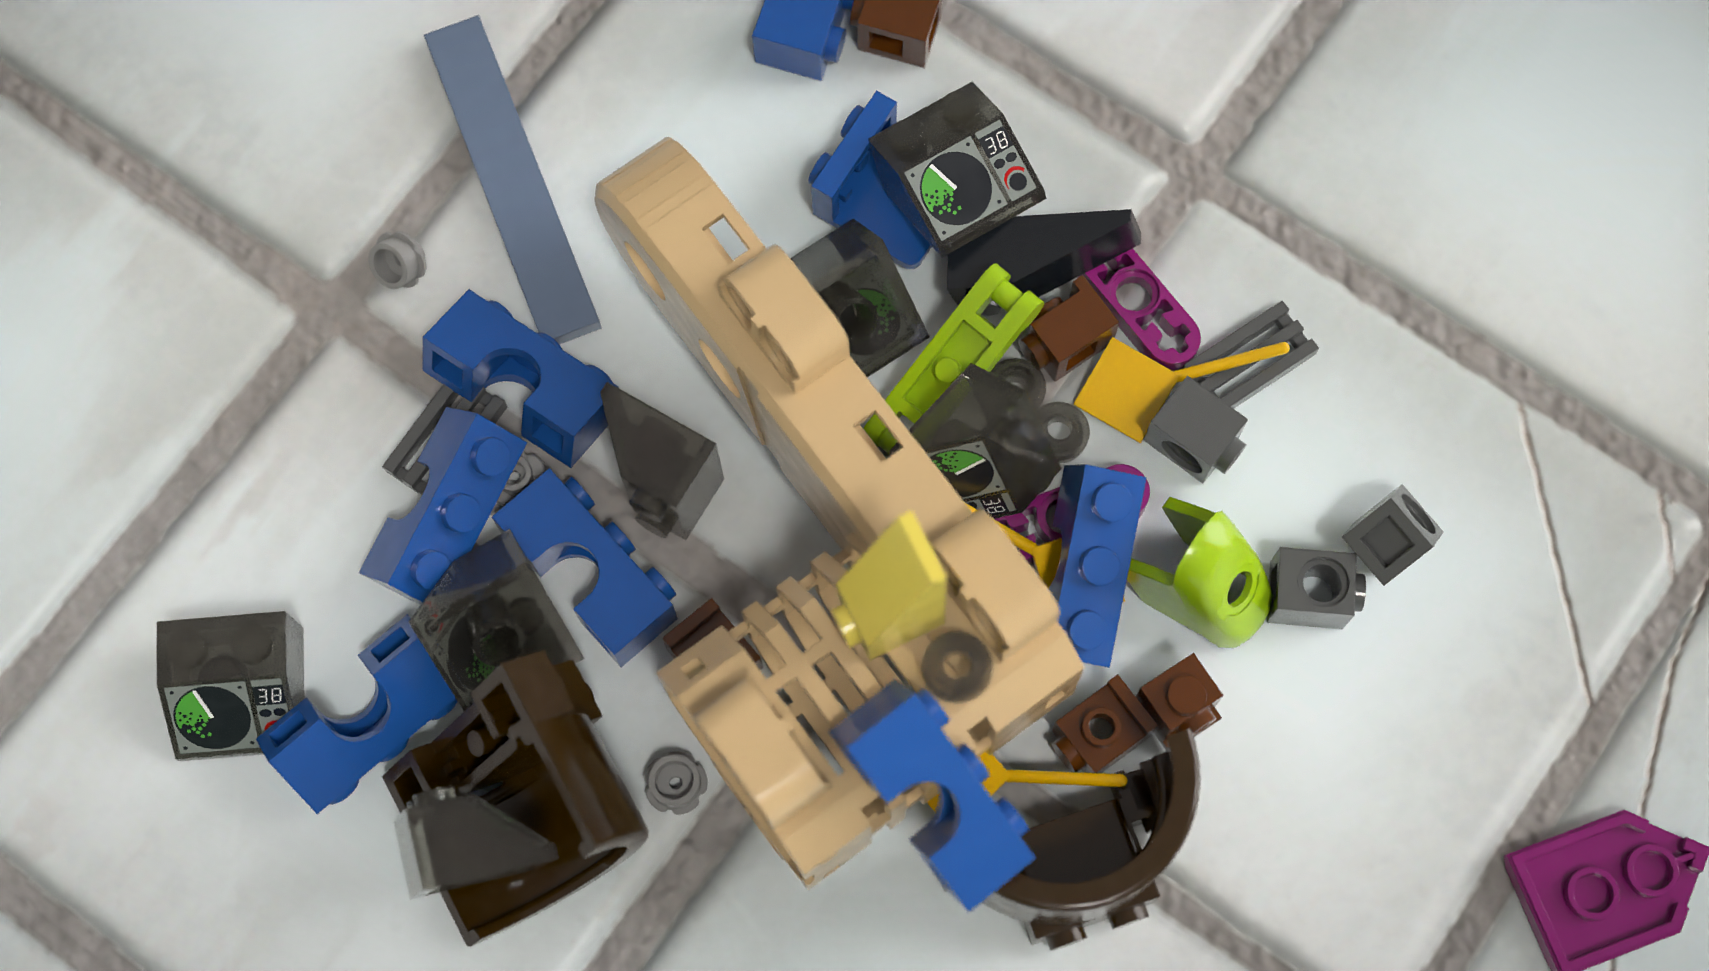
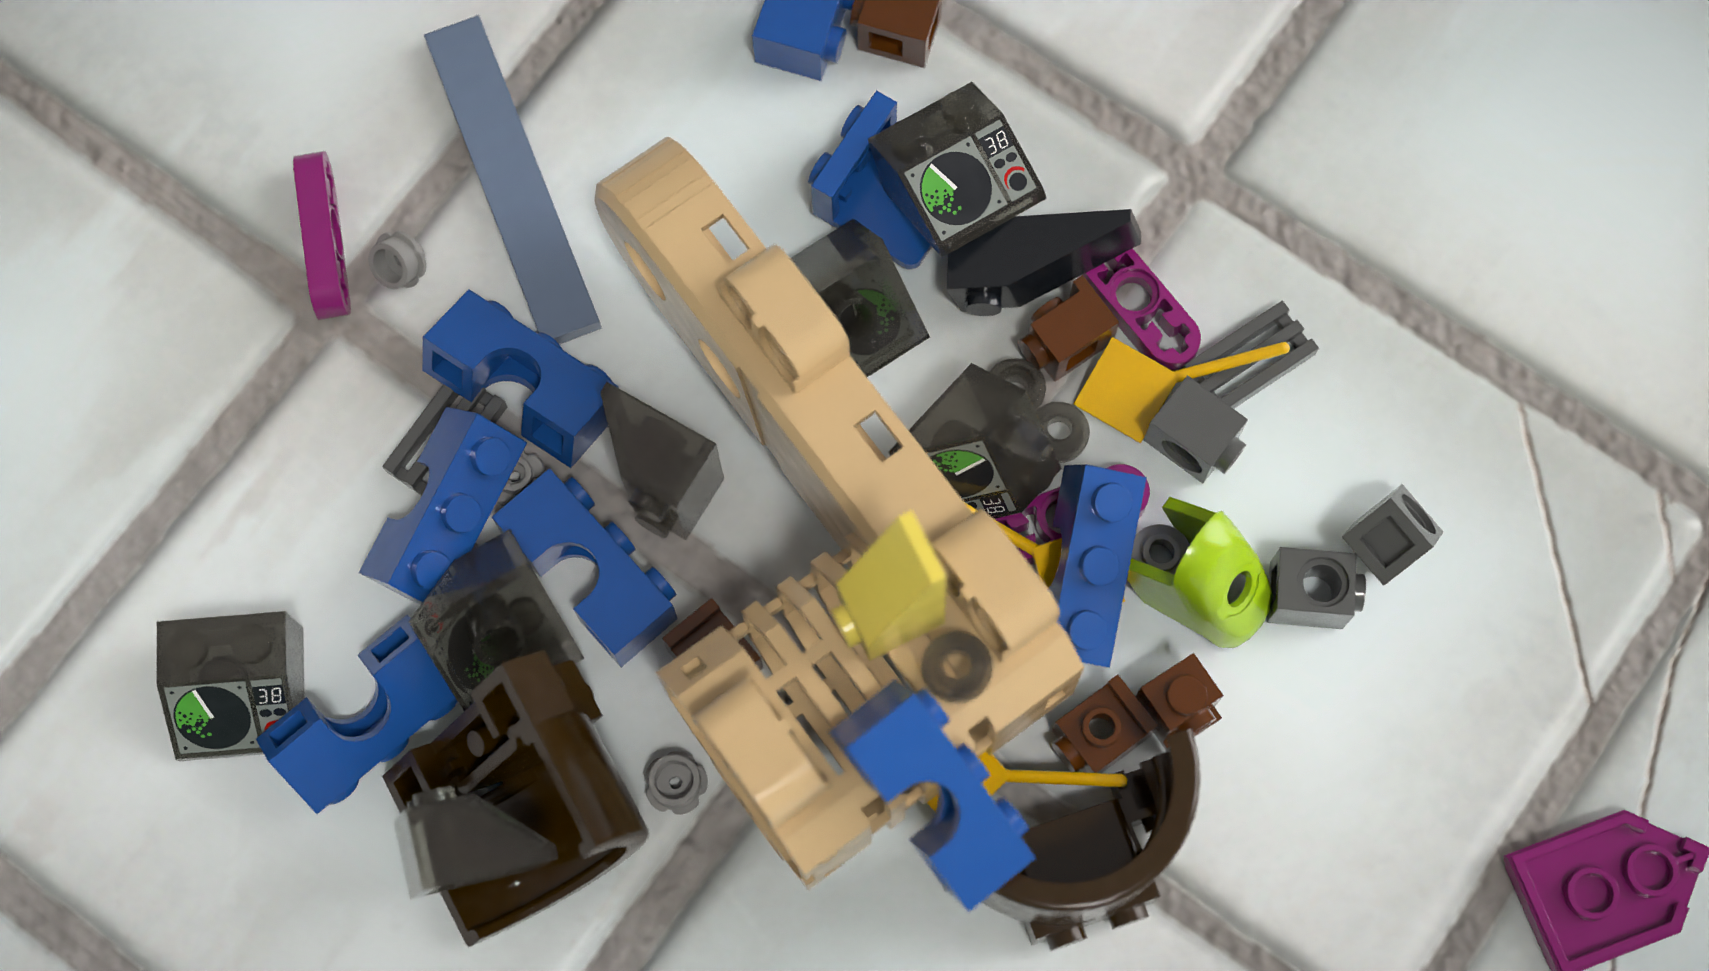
lime plate [863,263,1044,456] -> none
none -> magenta beam [293,151,351,320]
none -> light grey plate [1131,524,1190,575]

